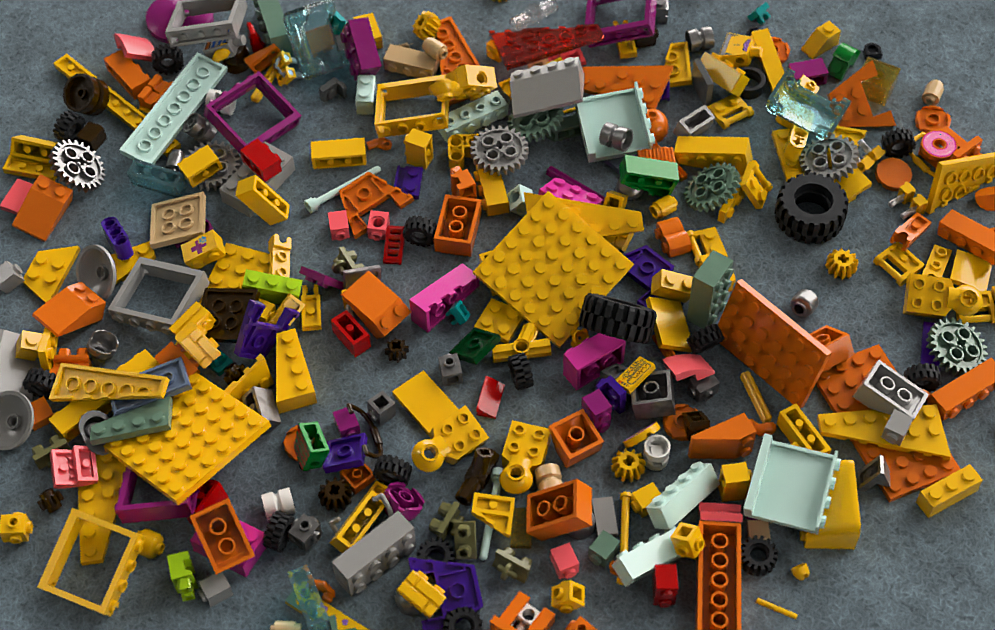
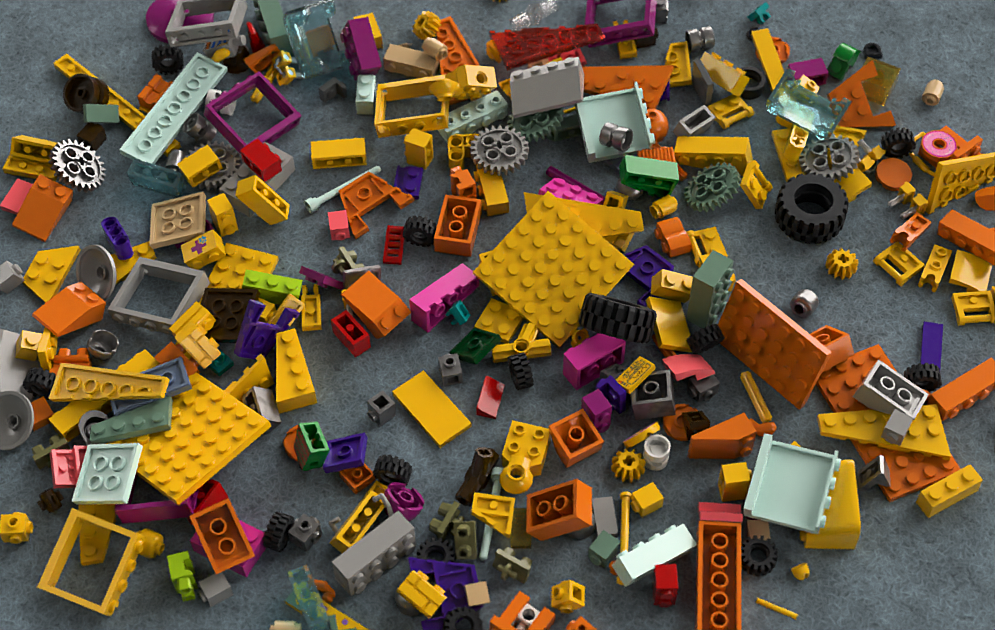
black tyre [53,110,86,143] -> none
orange brick [104,49,151,100] -> none
coral slope [114,33,154,62] -> none
dark brown gear [223,362,246,386] -> none
white wheel [261,487,296,520] -> none
yellow plate [268,234,291,278] -> none
dark brown gear [318,477,353,513] -> none
teal tile [326,11,347,35] -> none
magenta brick [332,407,361,438] -> none
dark brown piece [346,403,383,459] -> none
orange arm [366,137,392,151] -> none
coral brick [367,210,390,241] -> none
dark brown gear [385,338,409,363] -> none
yellow brick [412,405,489,472] -> none
light aqua brick [507,184,533,217] -> none
tan wheel [534,463,562,491] -> none
coral brick [550,542,579,580] -> none
light aqua brick [646,462,720,530] -> none
yellow brick [670,522,705,559] -> none
yellow plate [717,176,746,223] -> none
yellow torso [719,33,763,68] -> none
yellow brick [776,403,831,454] -> none
yellow slope [801,21,841,59] -> none
yellow brick [903,273,983,319] -> none
orange tile [914,105,951,133] -> none
sand green gear [926,317,988,376] -> none
none -> light aqua plate [72,443,143,505]
none -> sand green tile [83,104,119,123]
none -> yellow brick [207,193,238,237]
none -> tan tile [464,581,490,607]

